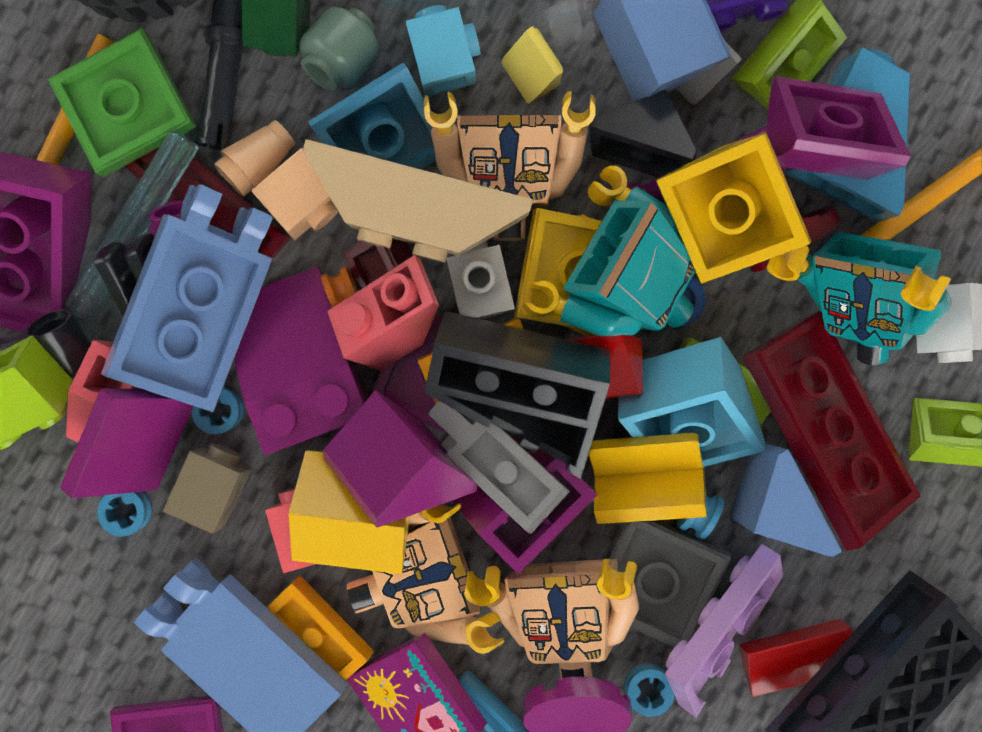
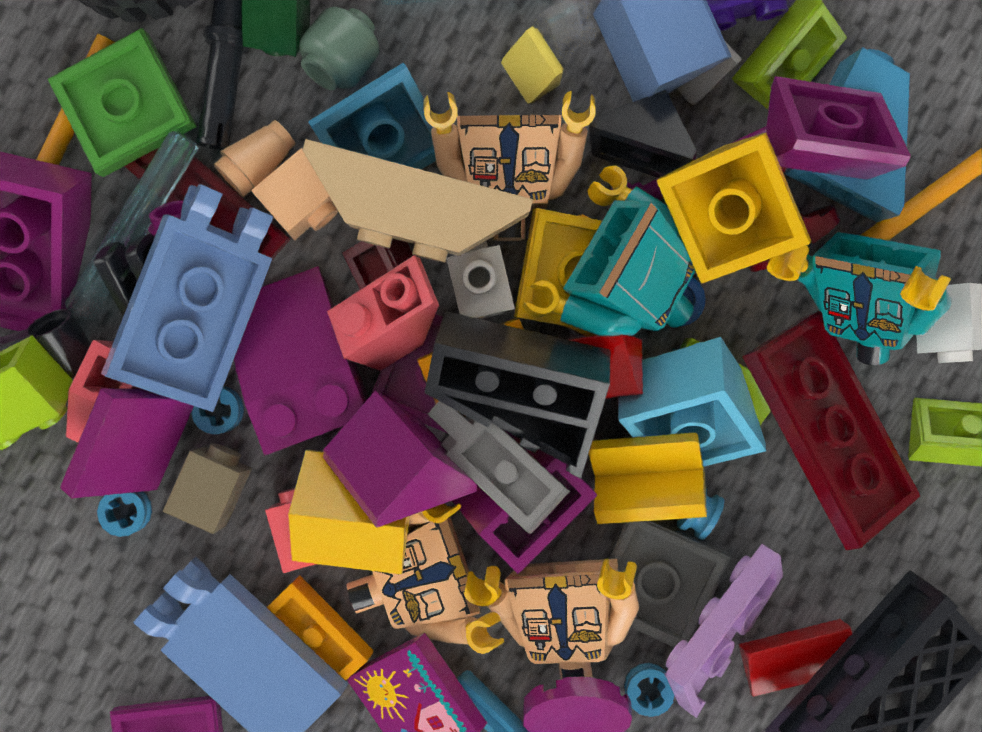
orange bush [321,265,359,308] -> none
medium azure brick [406,5,481,97] -> none
medium blue slope [730,443,842,557] -> none

